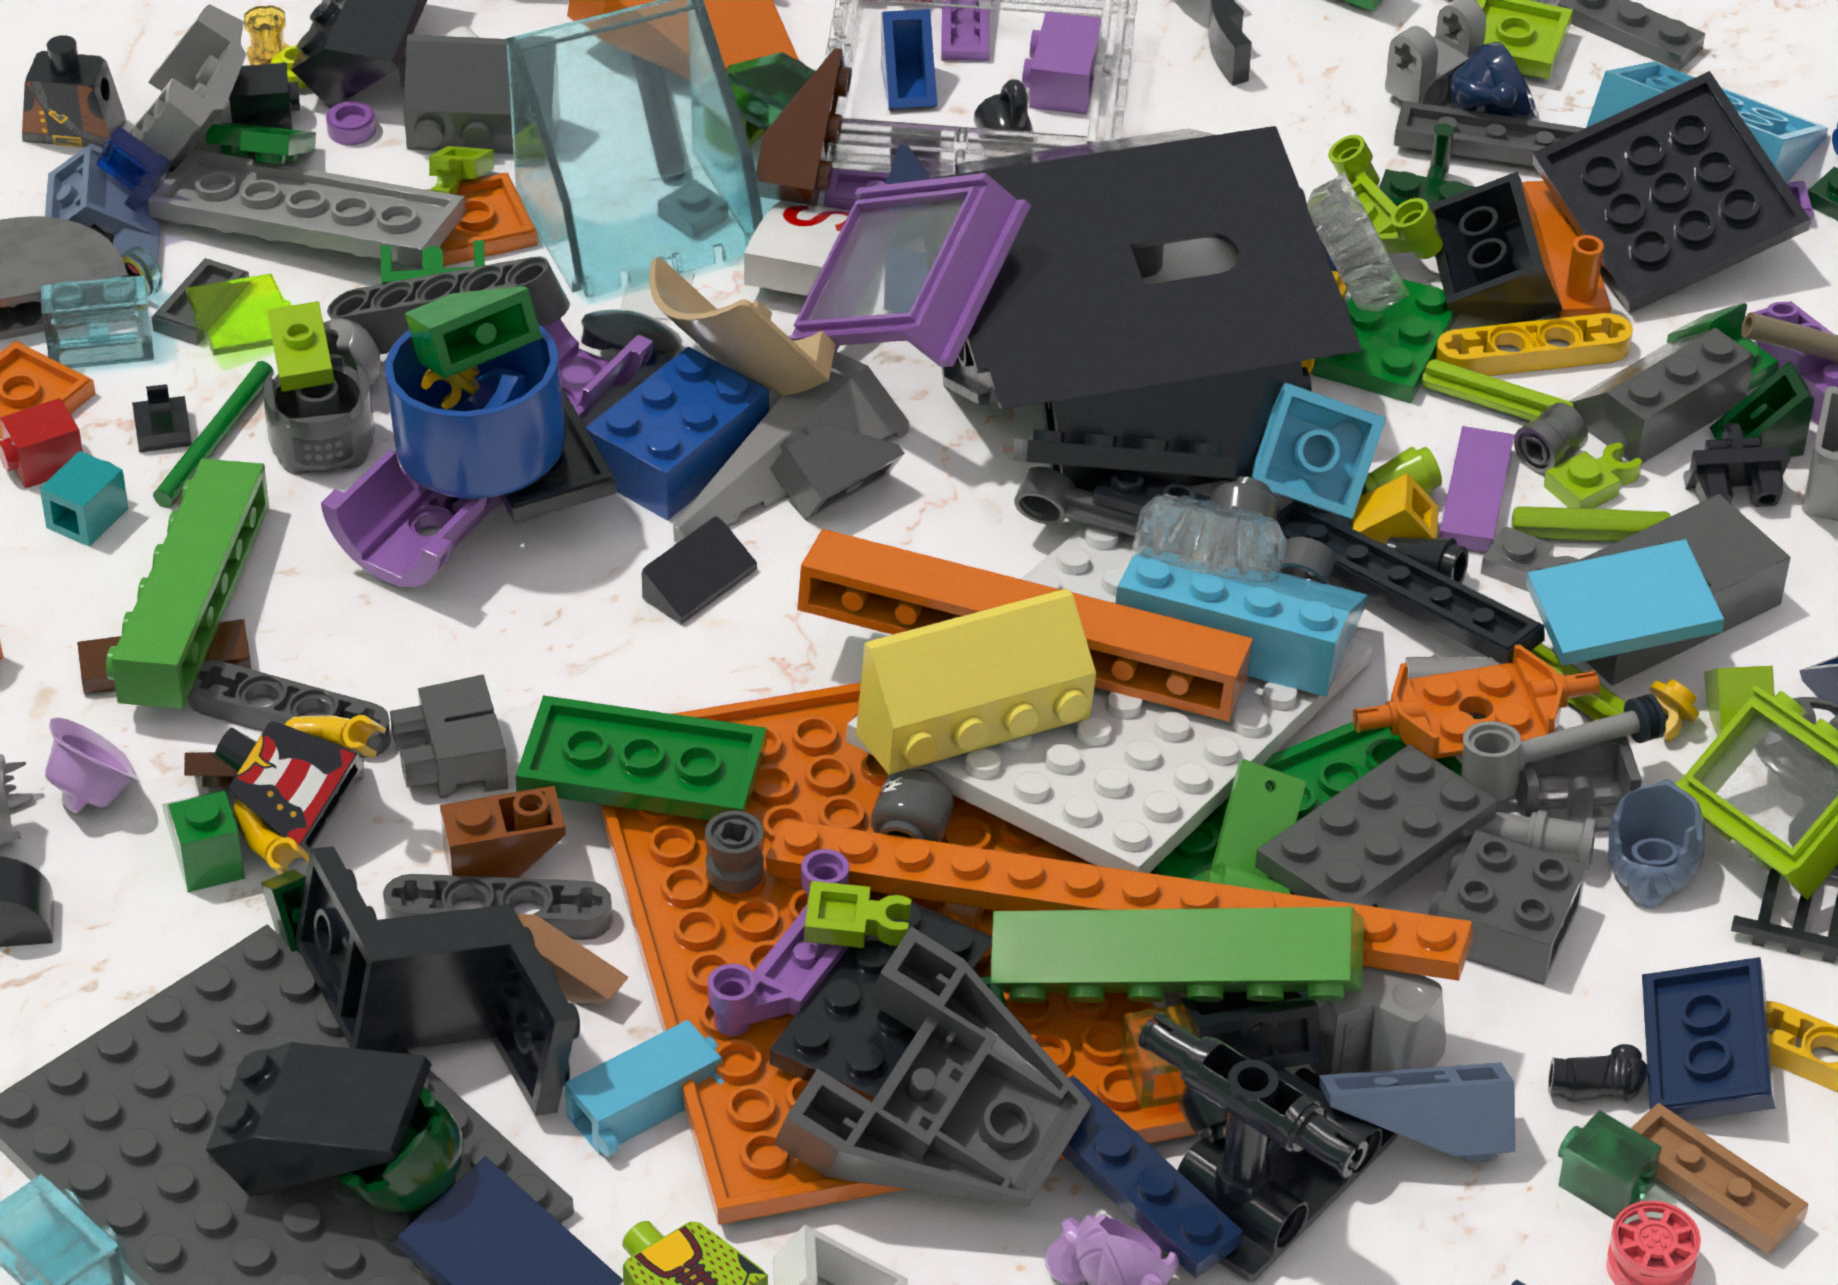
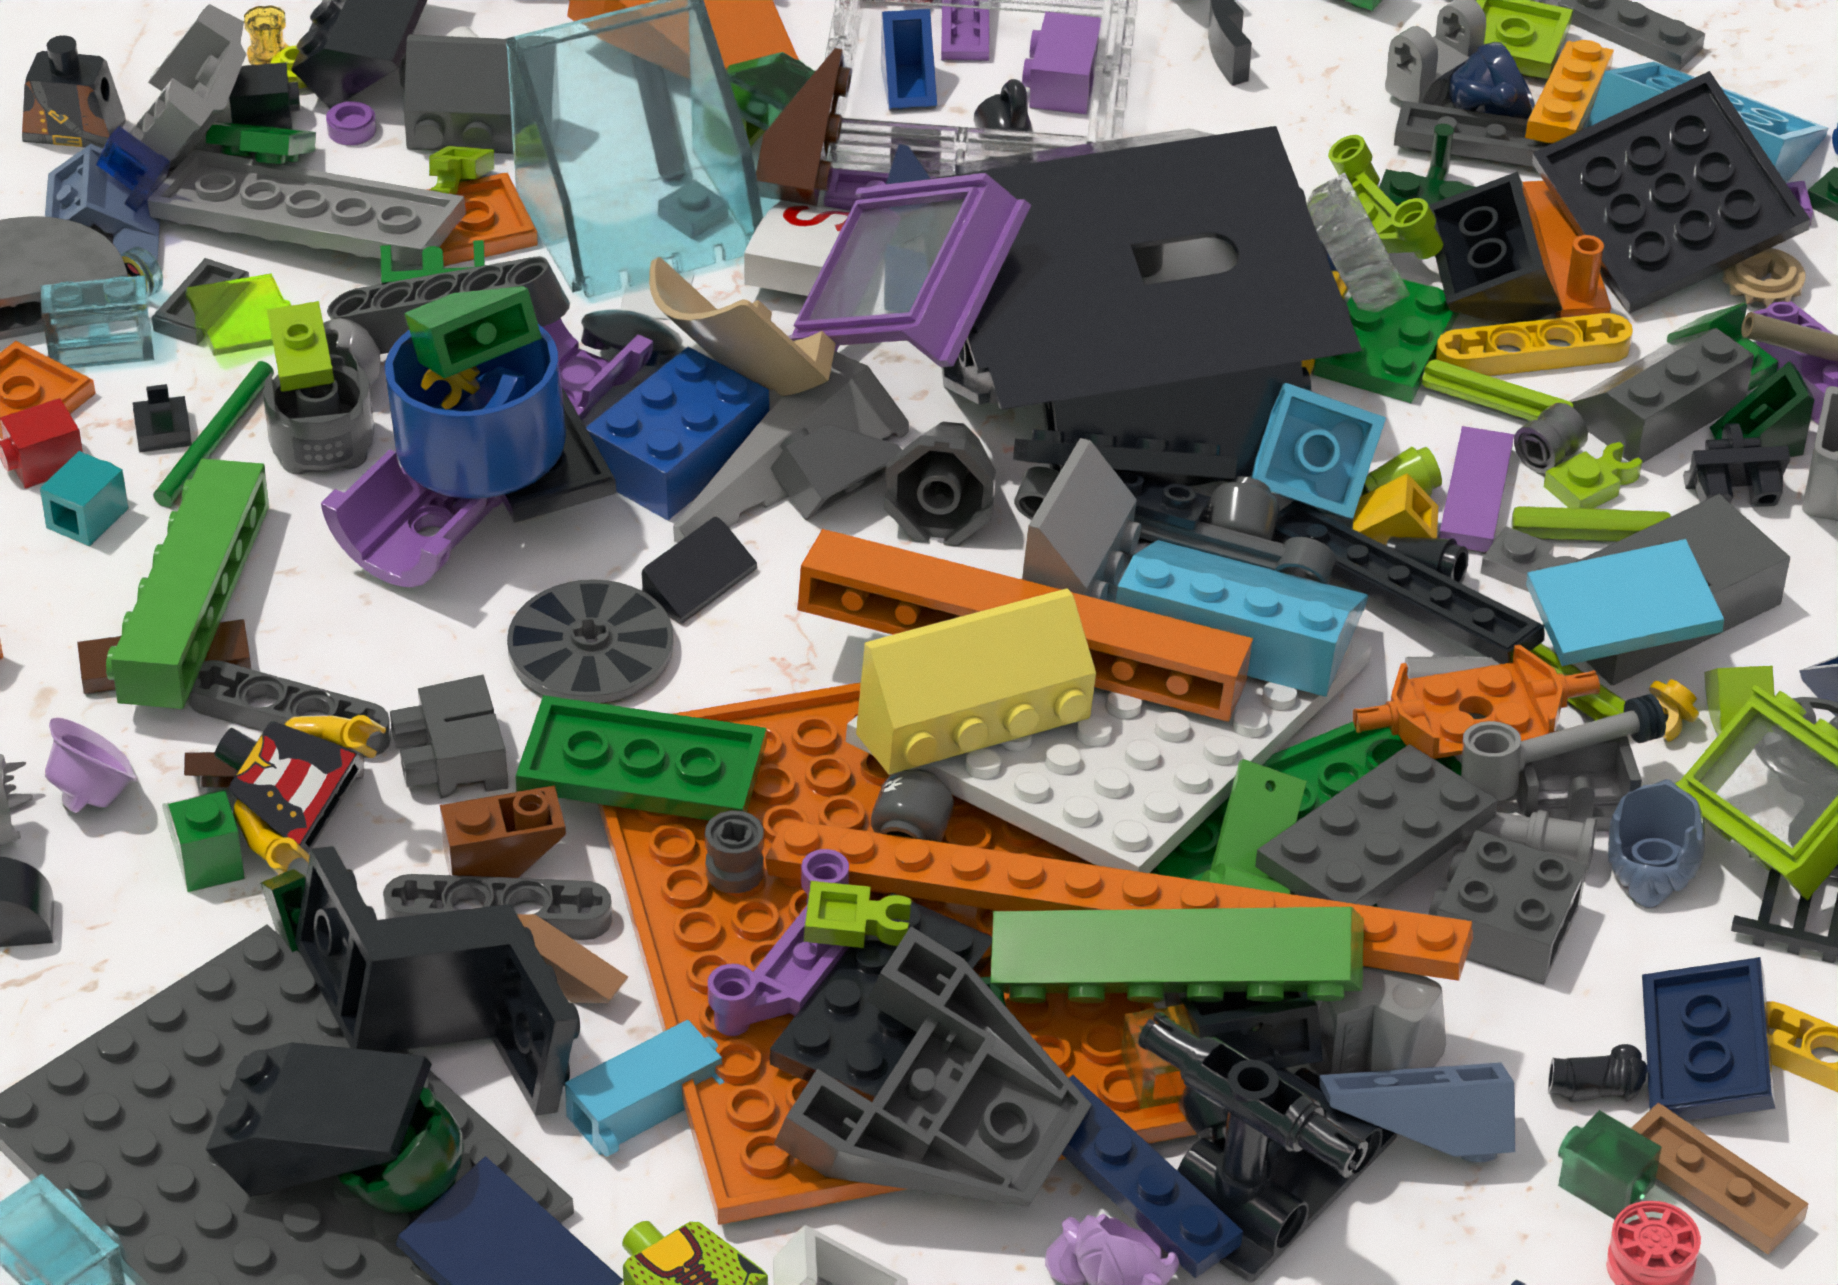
clear gear [1132,494,1287,582] -> none
none -> dark grey piece [507,580,674,703]
none -> dark grey cone [884,421,996,545]
none -> light grey slope [1022,438,1141,601]
none -> light orange plate [1525,40,1614,144]
none -> tan gear [1723,248,1806,308]

